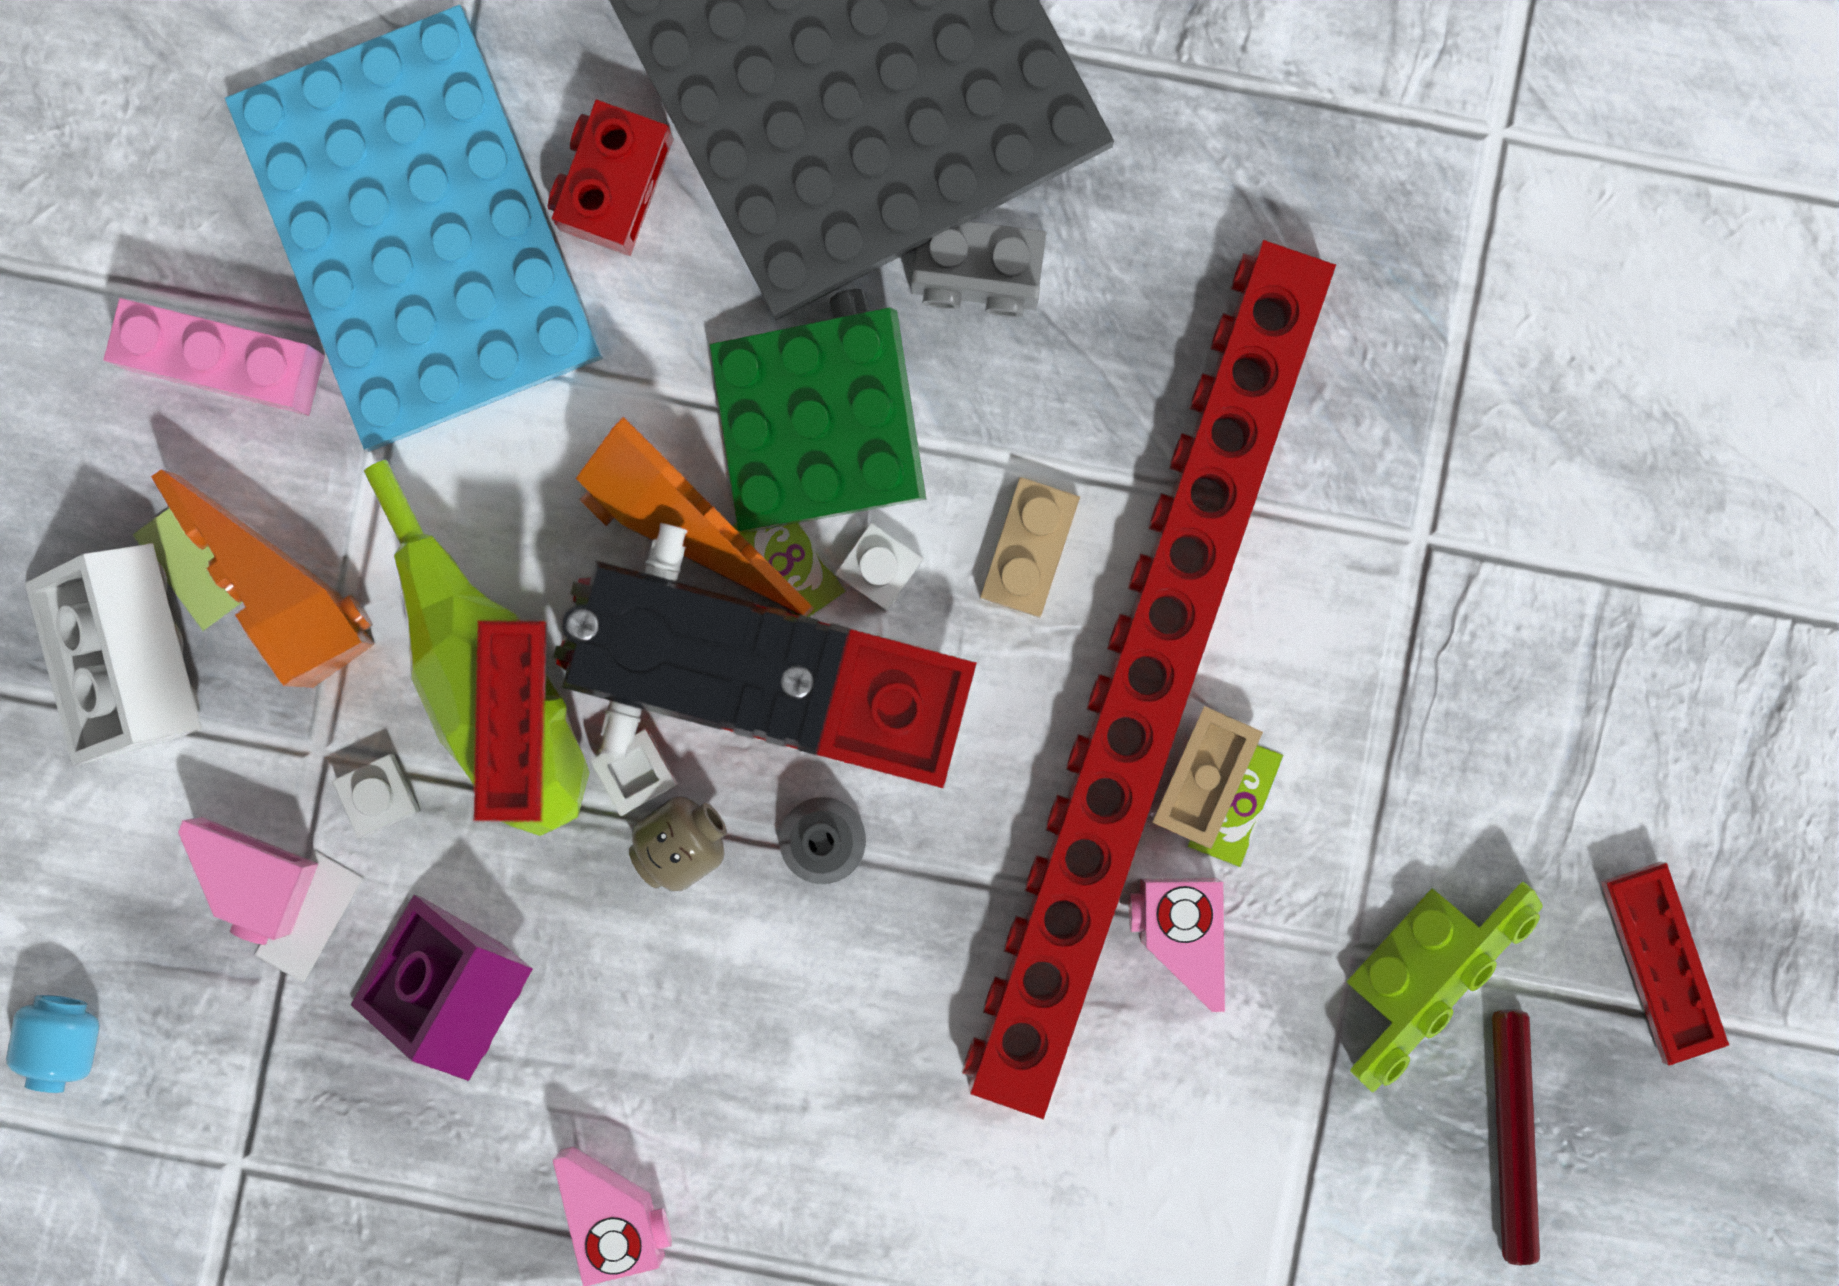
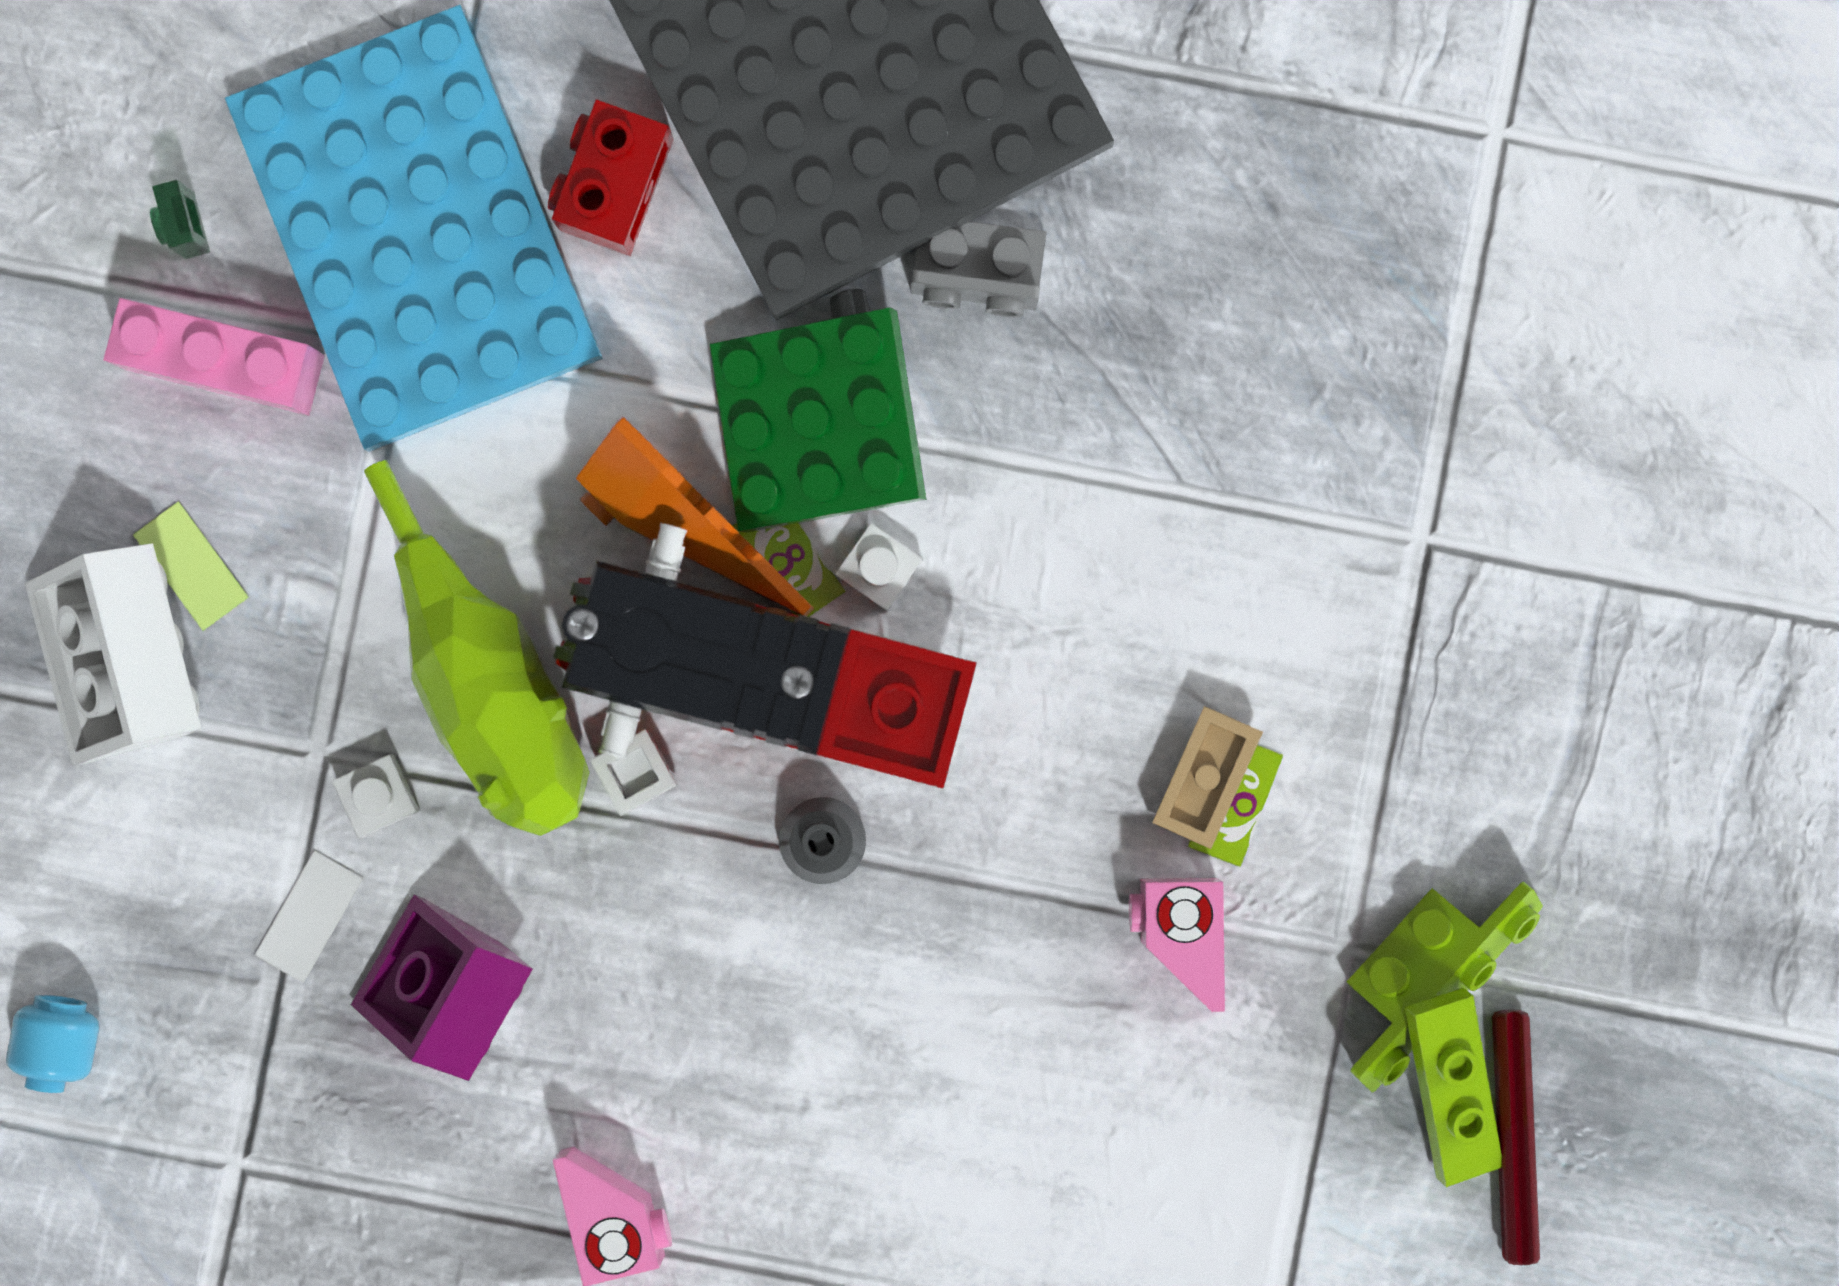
orange wedge [151,469,375,688] -> none
bright pink slope [178,817,319,945] -> none
red plate [473,620,547,822] -> none
dark tan head [629,796,727,891] -> none
red brick [962,240,1336,1120] -> none
tan plate [980,477,1080,618] -> none
red plate [1601,862,1729,1066] -> none
none -> clear green plate [150,180,211,259]
none -> lime plate [1405,988,1502,1187]

